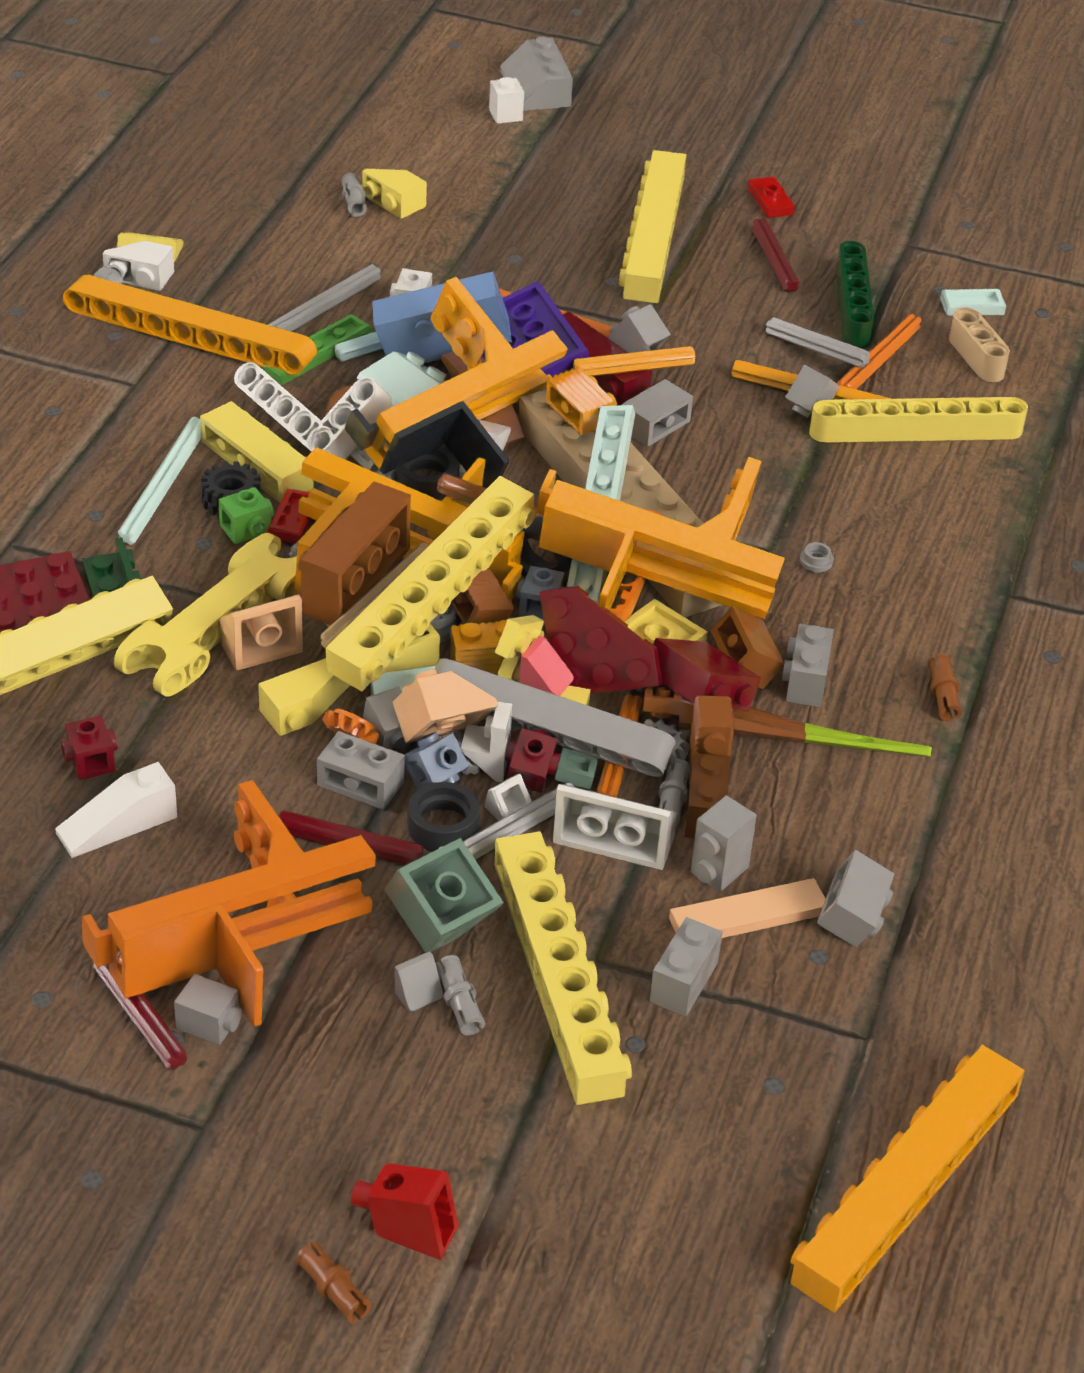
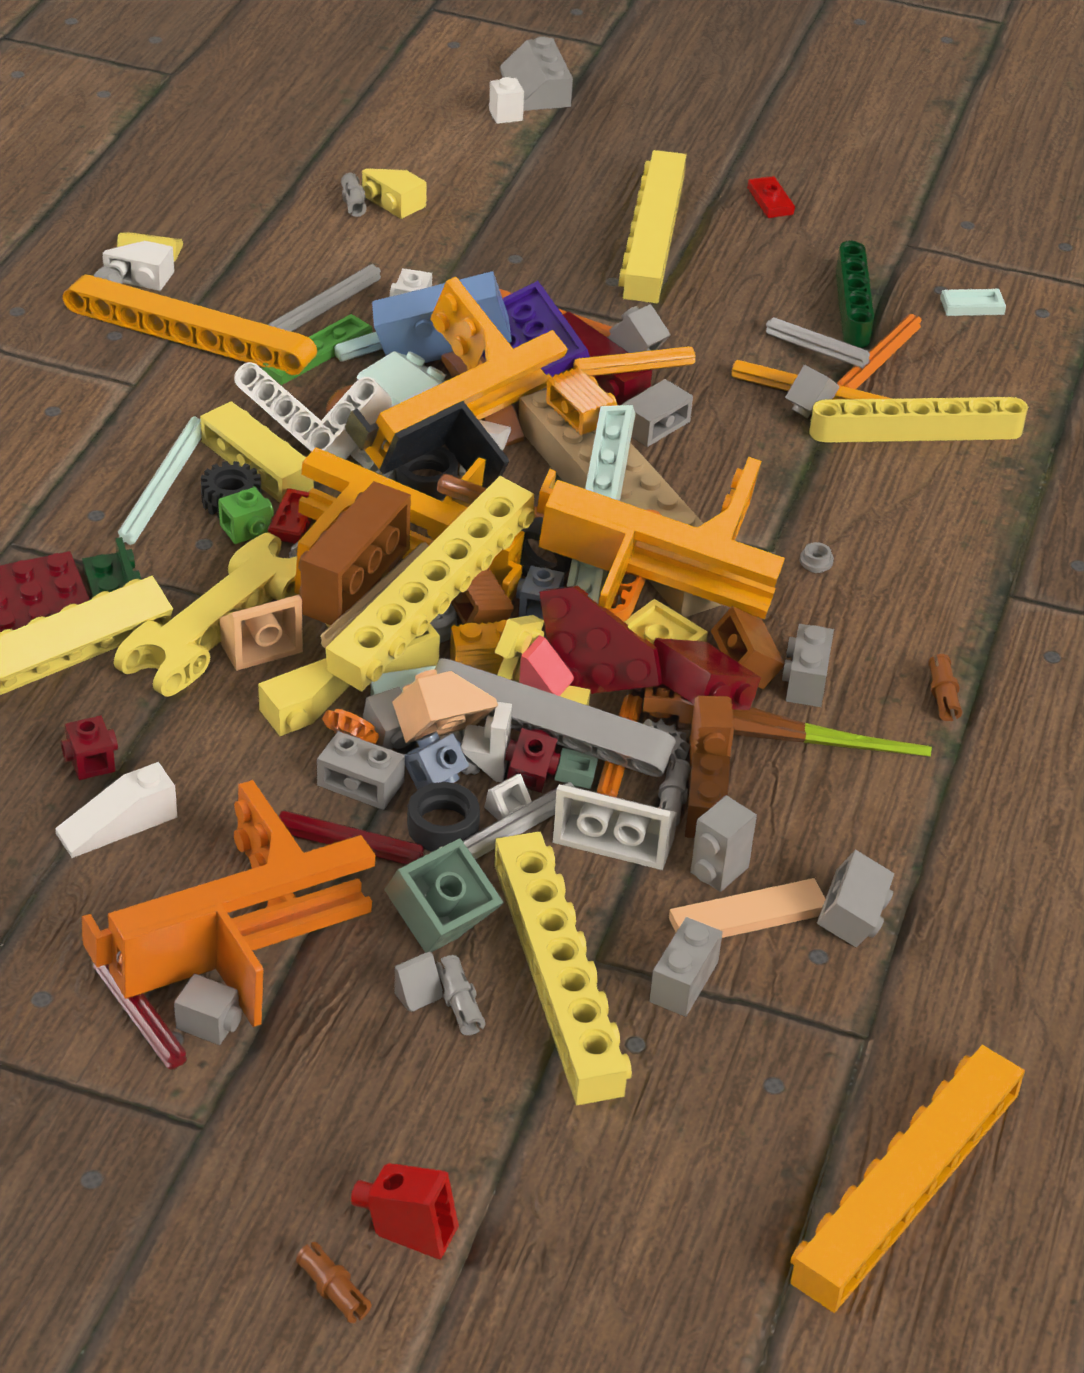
dark red axle [752,218,799,292] -> none
tan beam [949,307,1010,382] -> none

